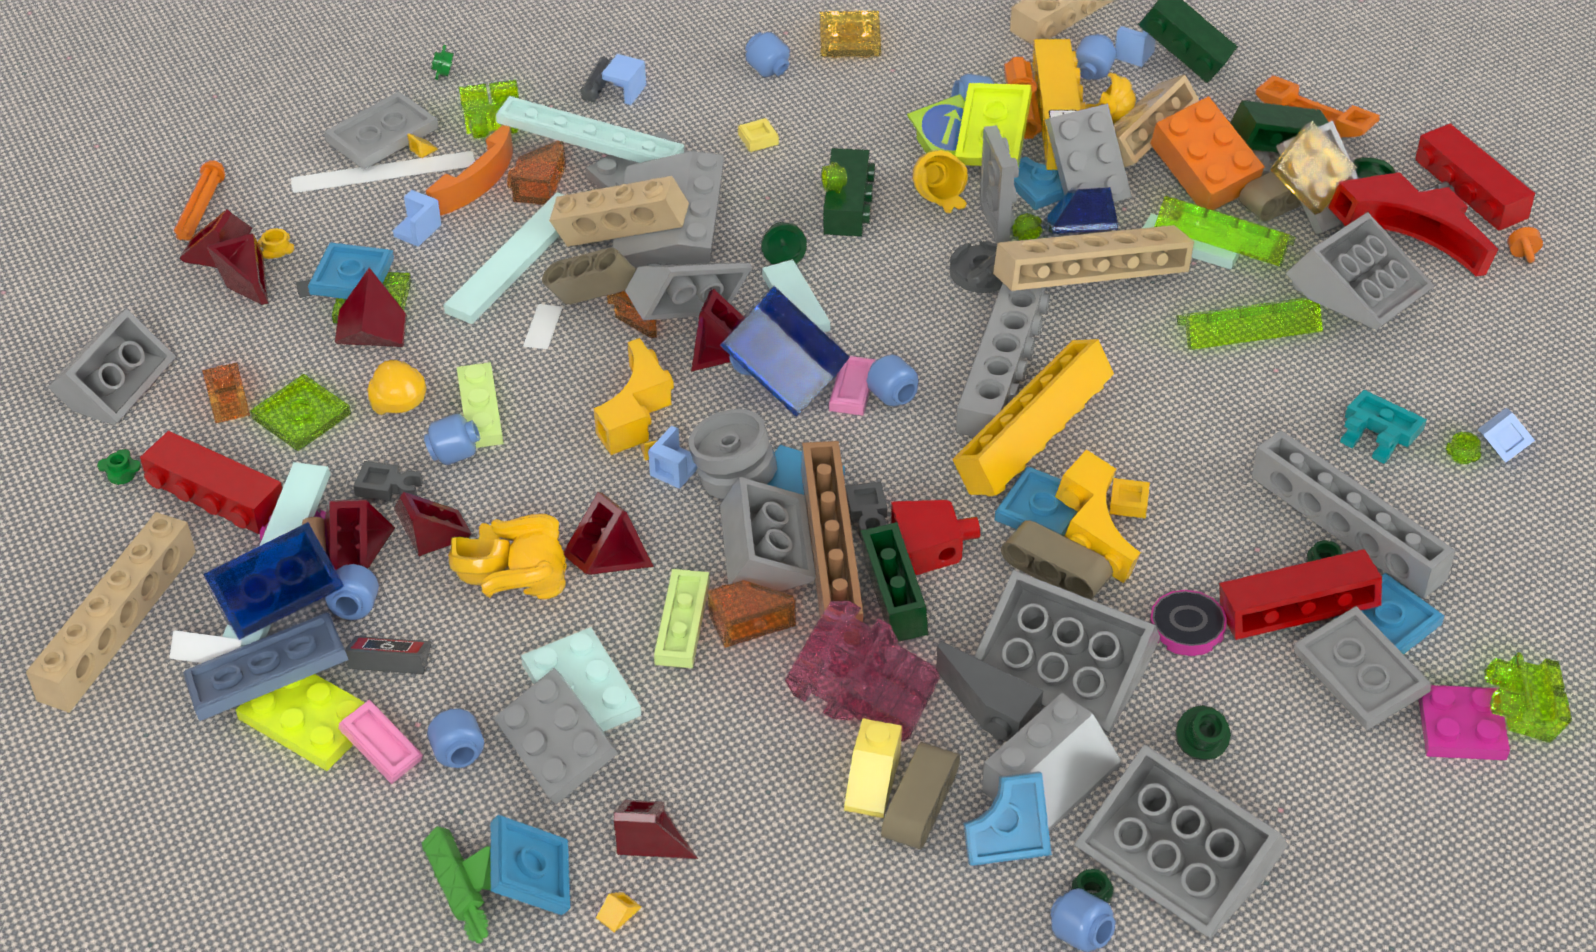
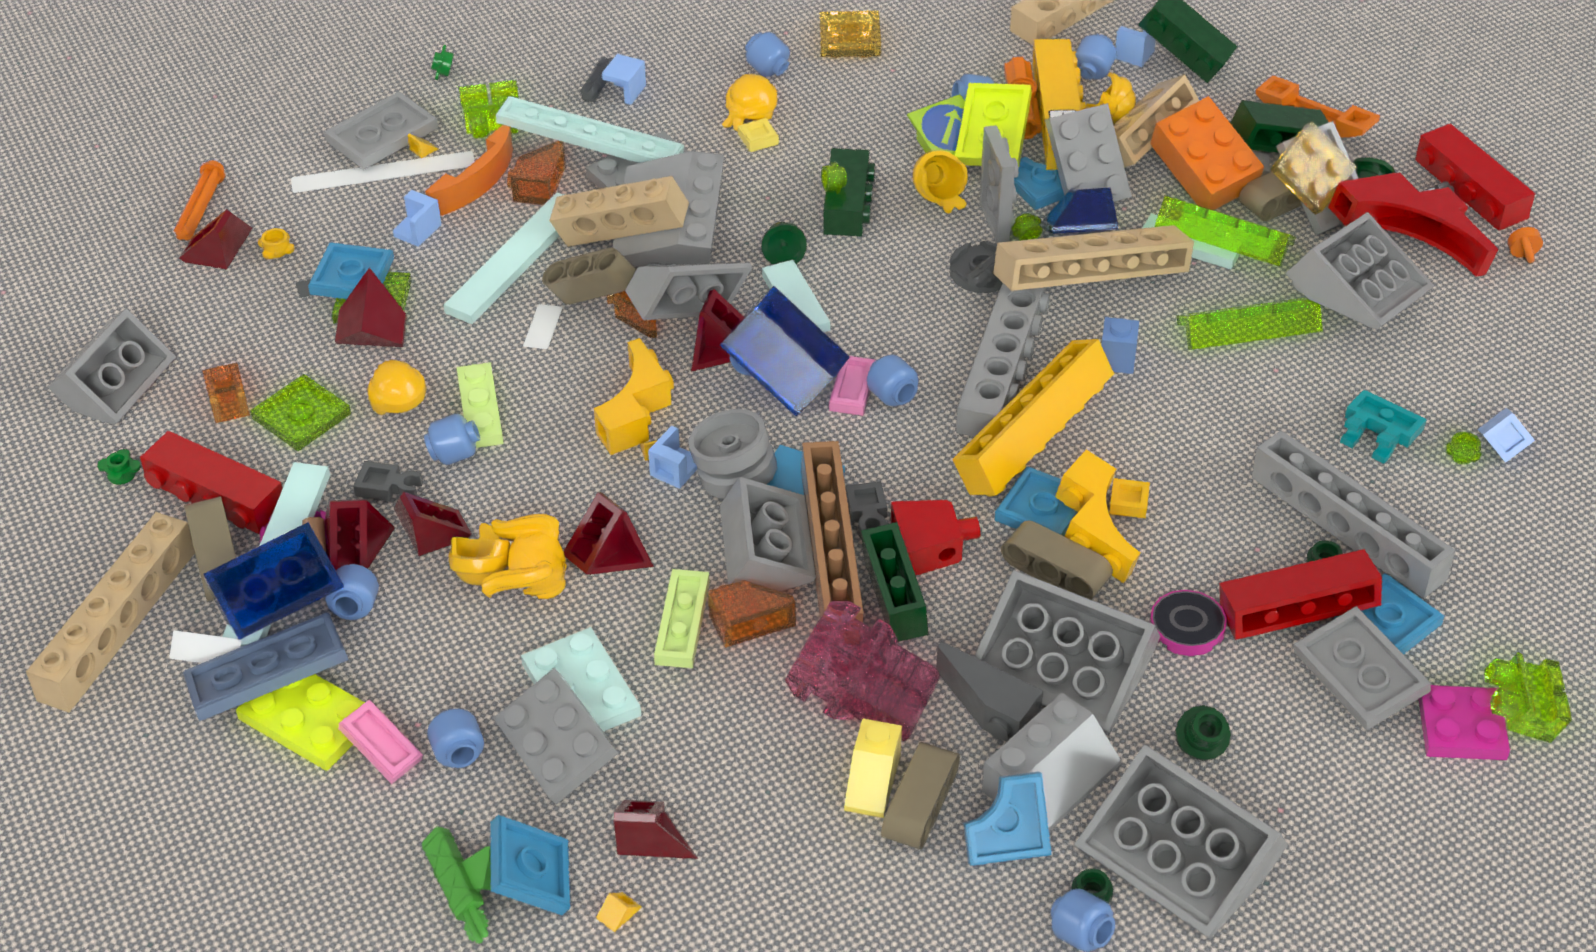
dark red slope [207,233,268,305] -> none
dark grey slope [345,636,431,674] -> none
none -> dark tan beam [184,496,243,602]
none -> yellow hat [722,74,778,132]
none -> medium blue brick [1101,317,1139,374]

